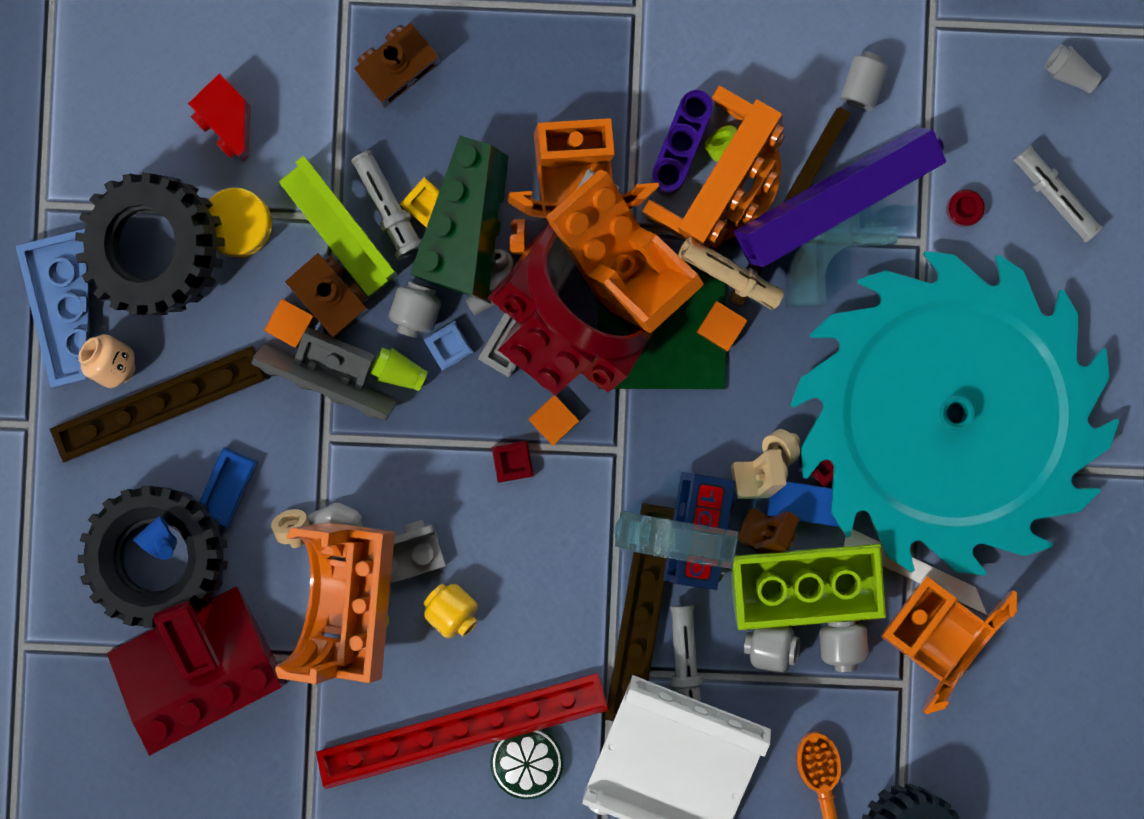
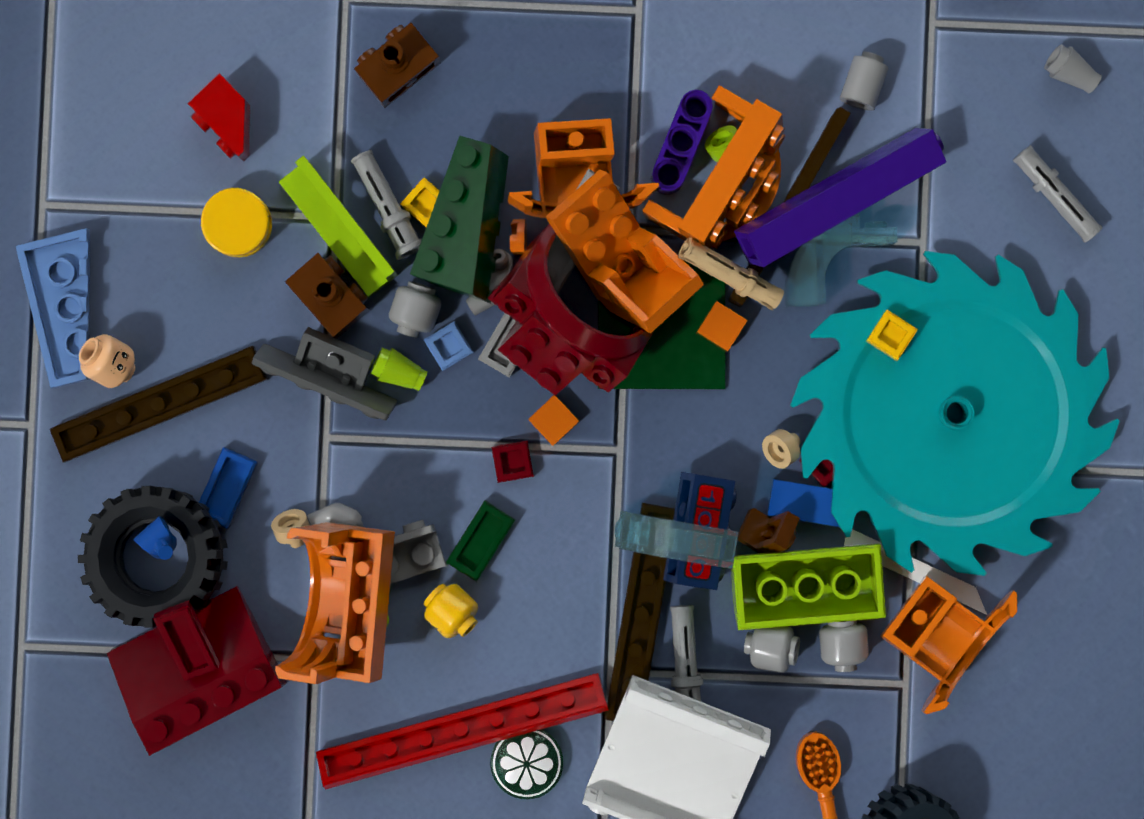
black tyre [75,172,225,315] -> none
orange tile [264,299,314,348] -> none
tan bracket [731,449,788,499] -> none
dark red tile [946,190,985,227] -> none
none -> dark green tile [446,500,516,582]
none -> yellow tile [866,310,918,361]

